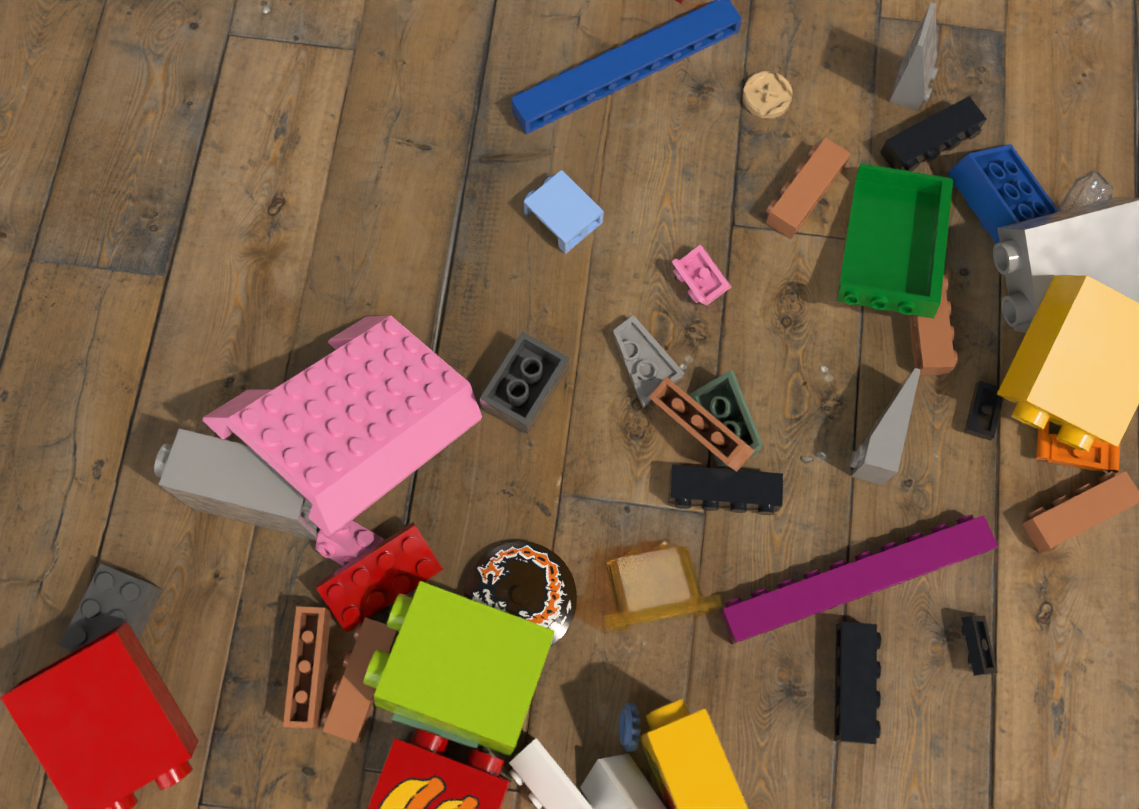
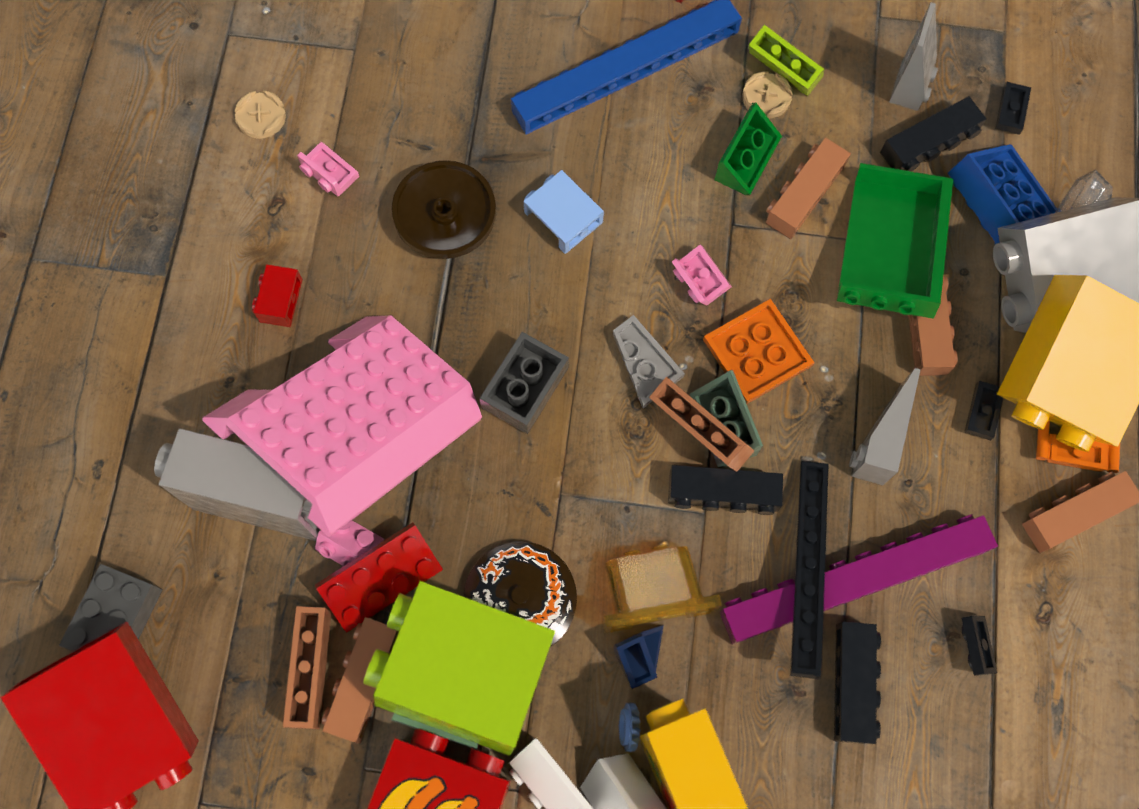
none -> tan tile [235,91,286,139]
none -> red brick [252,264,303,328]
none -> bright pink bracket [297,142,359,197]
none -> dark brown dish [392,160,496,259]
none -> dark blue slope [613,625,664,689]
none -> orange plate [703,299,814,404]
none -> green slope [714,102,782,196]
none -> lime brick [749,25,824,97]
none -> black tile [790,461,829,679]
none -> black plate [995,82,1031,135]

